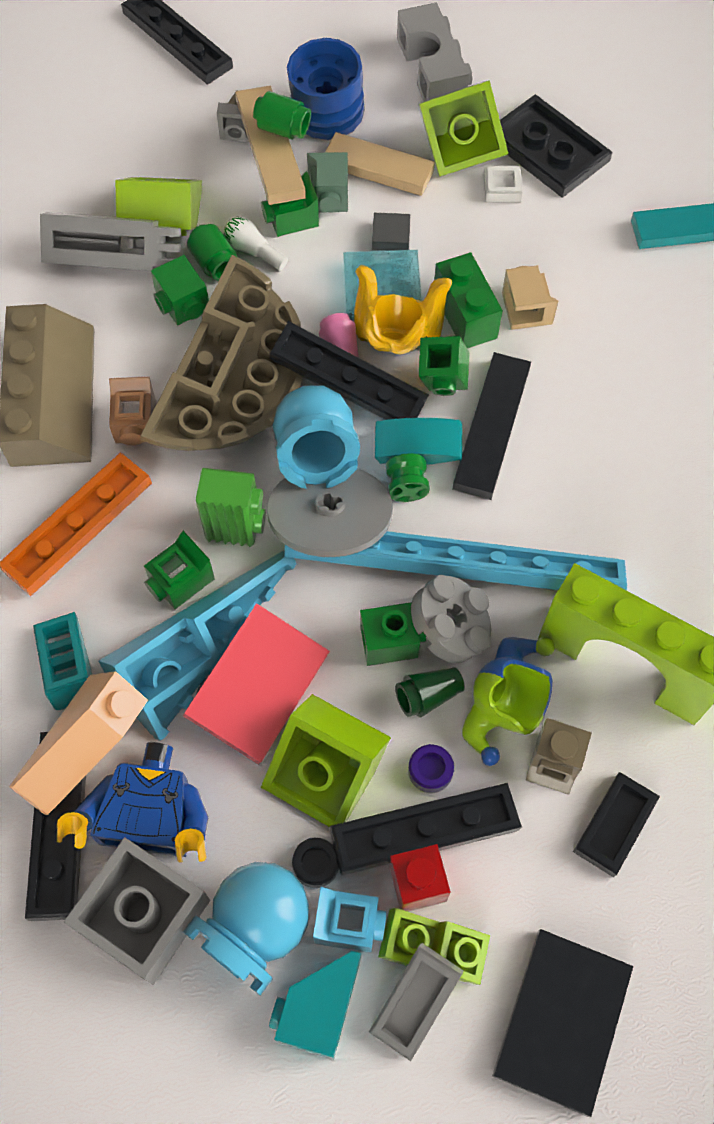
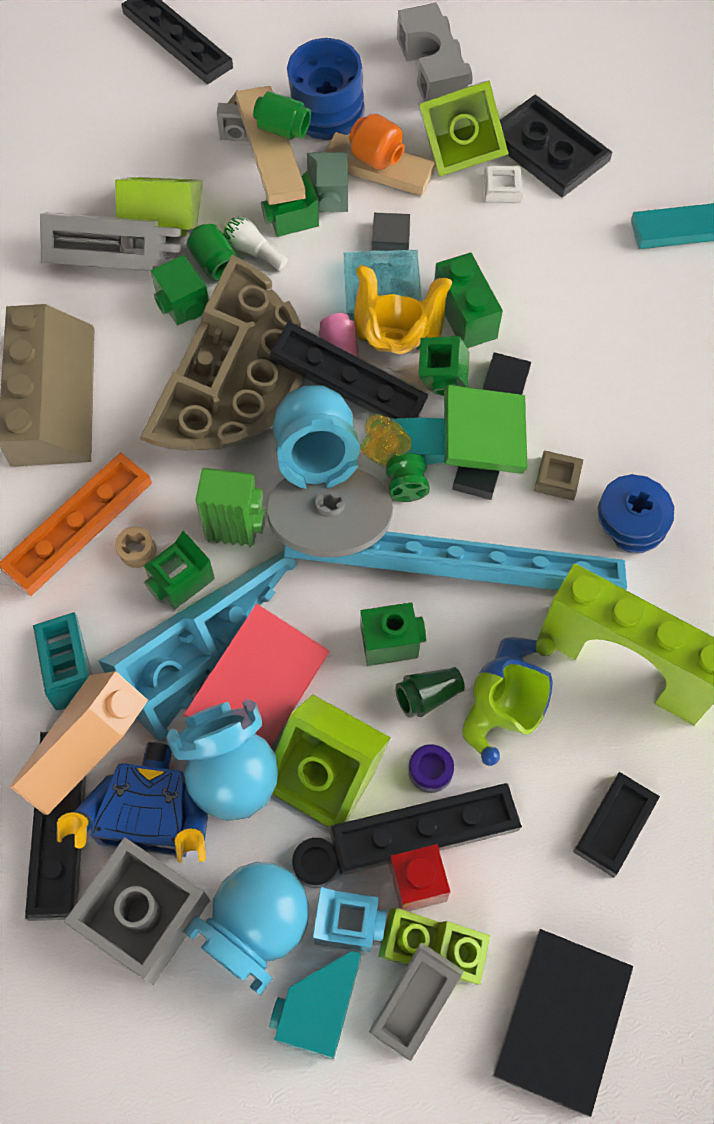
medium nougat window [109,377,156,446] -> none
light grey plate [411,575,491,663] -> none
tan window [502,265,559,330] -> none
dark tan window [525,718,592,795] -> none
none -> tan bush [115,526,157,568]
none -> medium azure tile [166,699,278,821]
none -> orange head [349,113,405,170]
none -> clear yellow plate [360,414,412,467]
none -> bright green tile [444,385,528,474]
none -> dark tan tile [534,450,584,500]
none -> blue piece [597,474,674,553]

